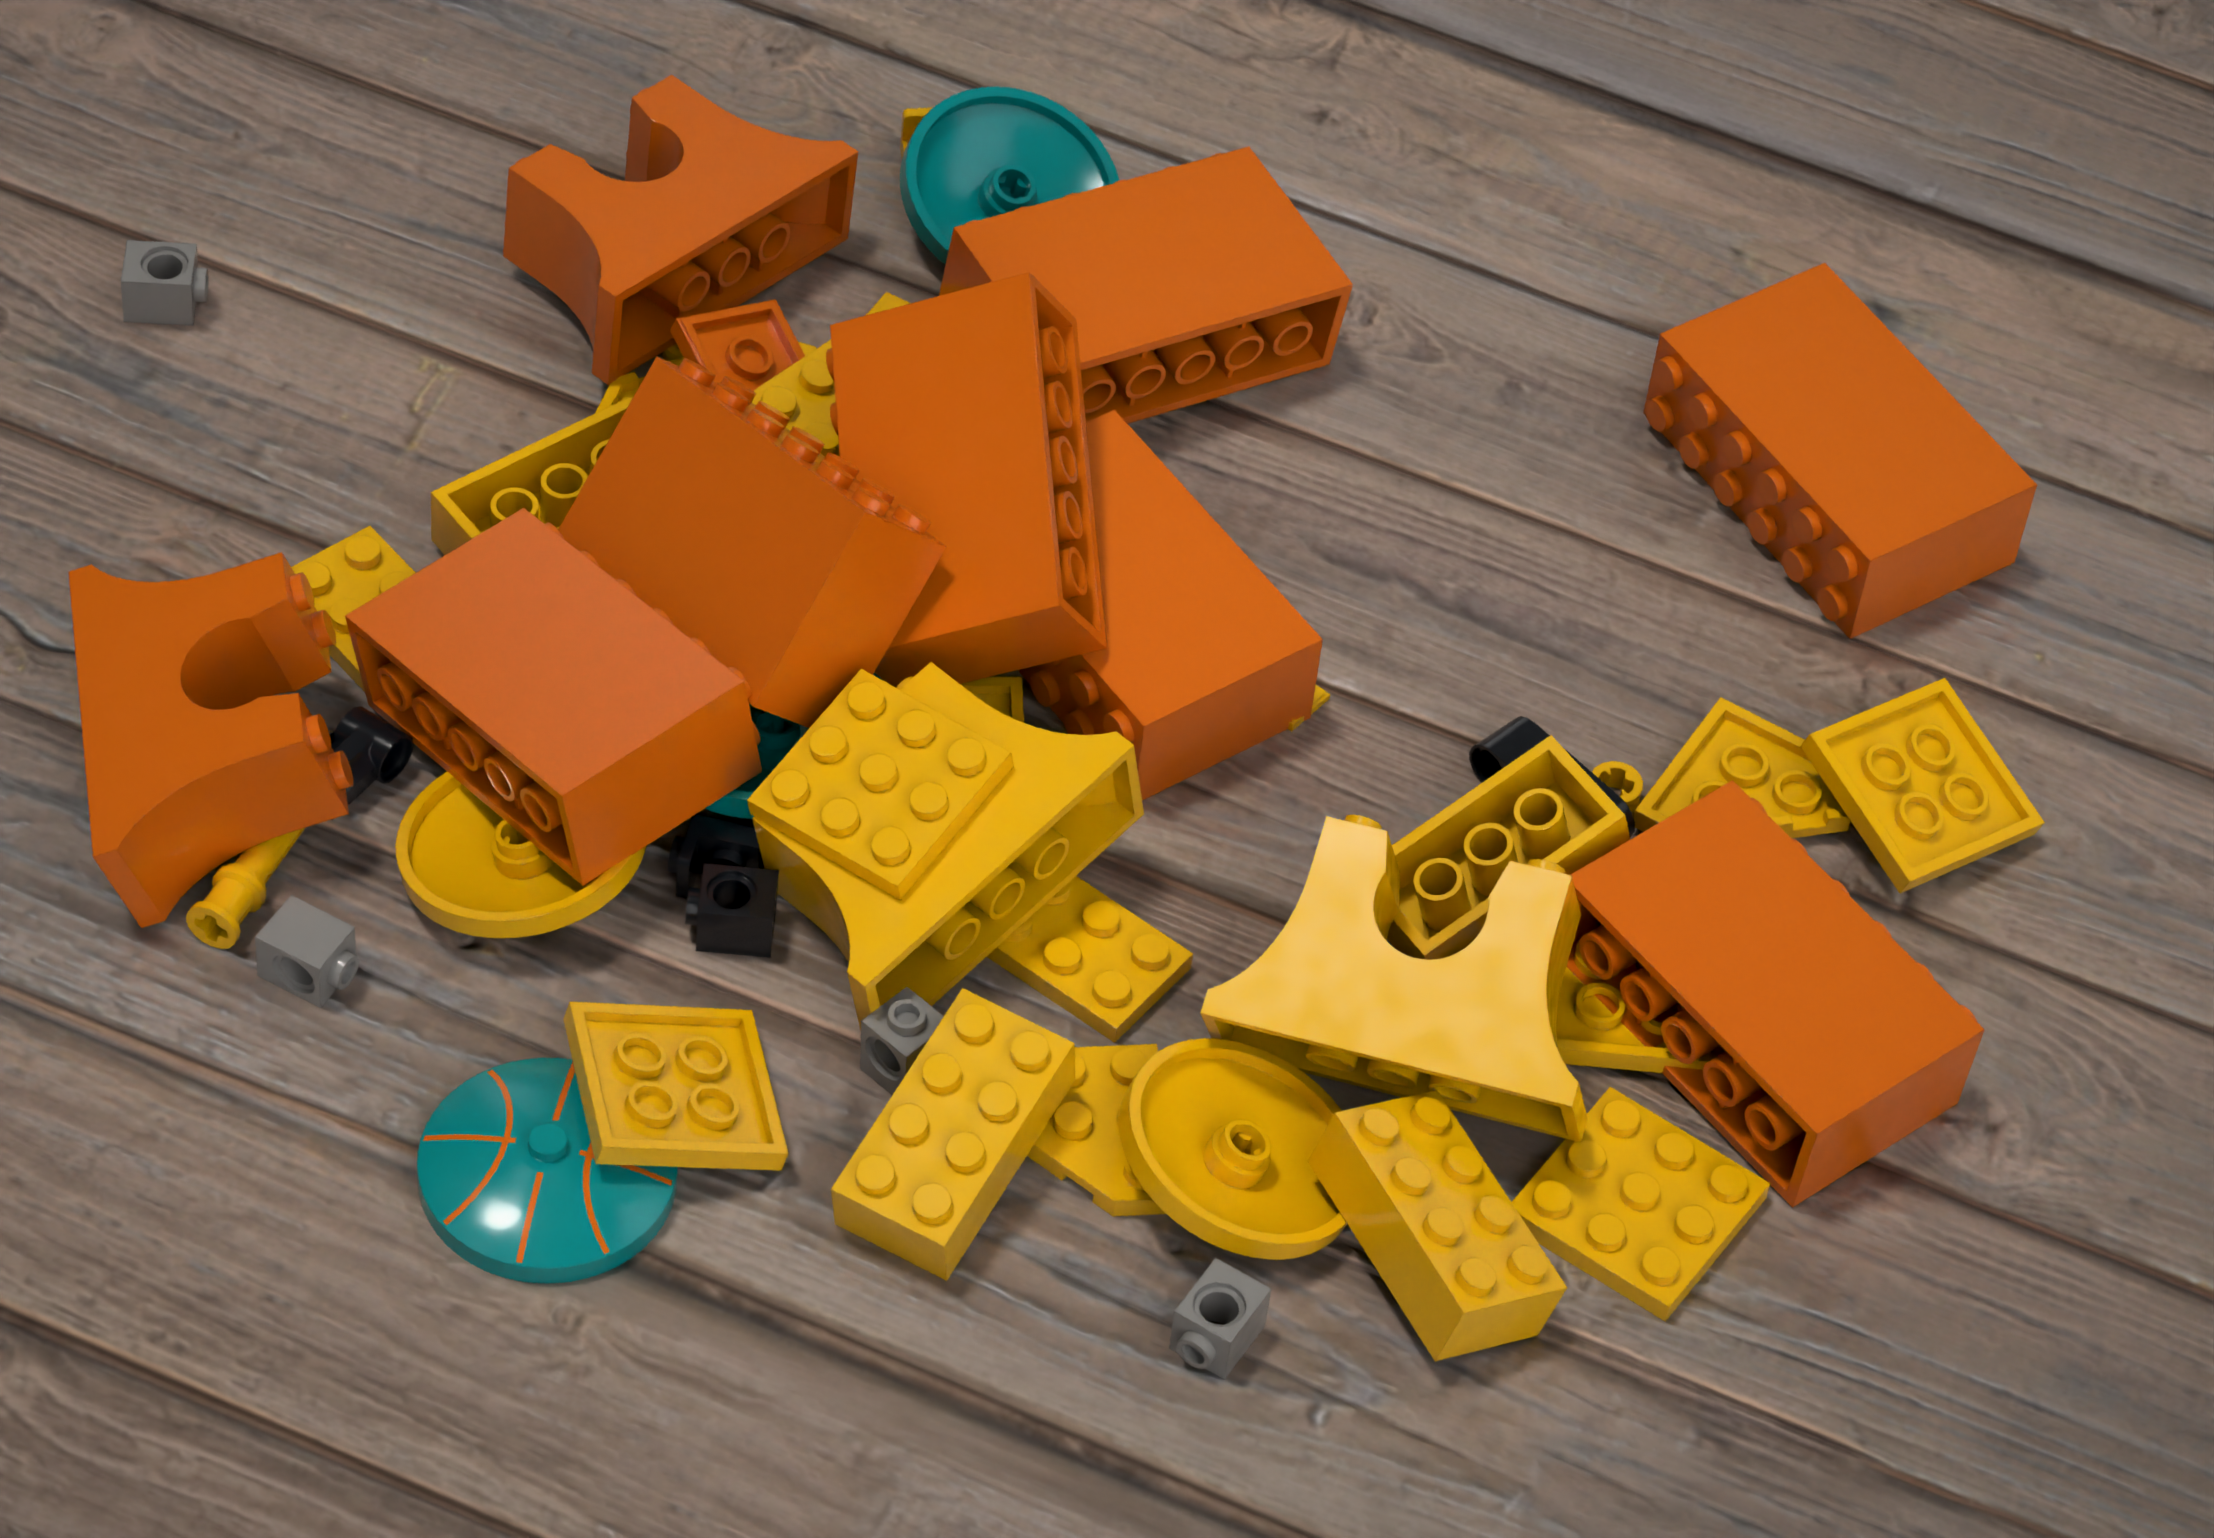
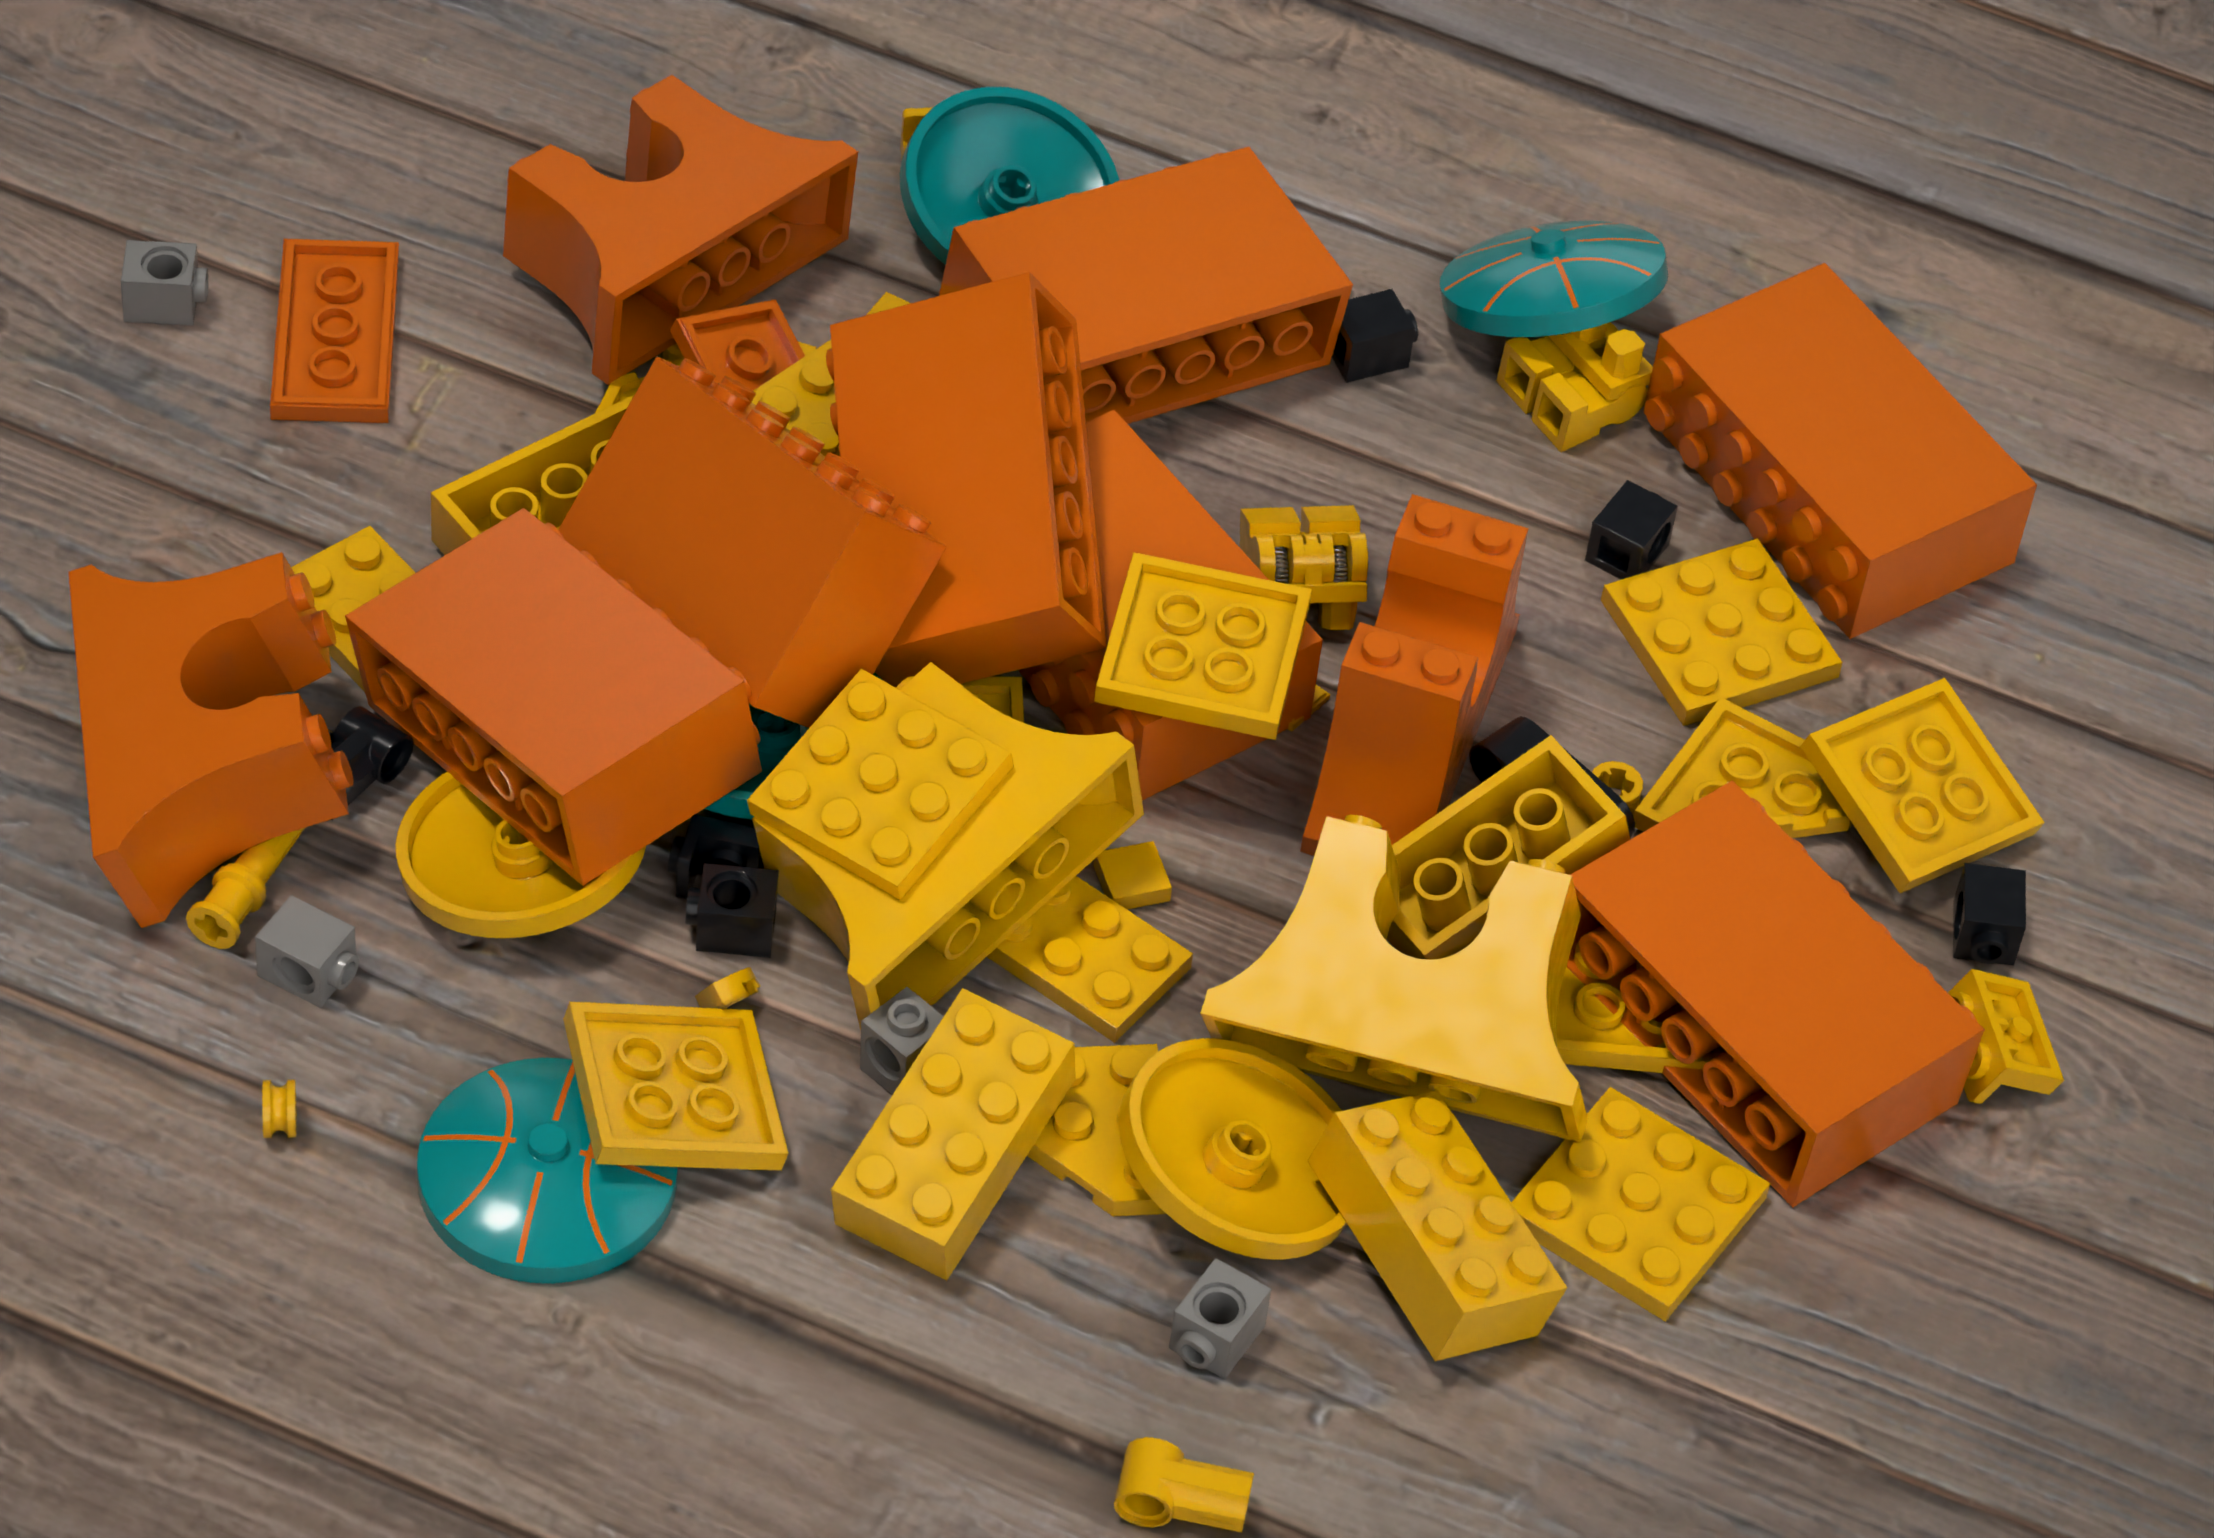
none -> yellow bush [262,1079,297,1138]
none -> orange tile [270,239,399,423]
none -> yellow tile [695,967,761,1009]
none -> yellow tile [1093,841,1172,910]
none -> yellow plate [1094,552,1312,740]
none -> yellow piece [1114,1437,1254,1533]
none -> yellow hips [1240,505,1368,630]
none -> orange piece [1300,494,1529,856]
none -> black brick [1332,289,1418,383]
none -> teal dish [1440,220,1668,337]
none -> yellow hips [1496,322,1653,453]
none -> black brick [1585,480,1678,580]
none -> yellow plate [1601,538,1843,726]
none -> yellow bracket [1948,969,2065,1104]
none -> black brick [1953,863,2026,966]

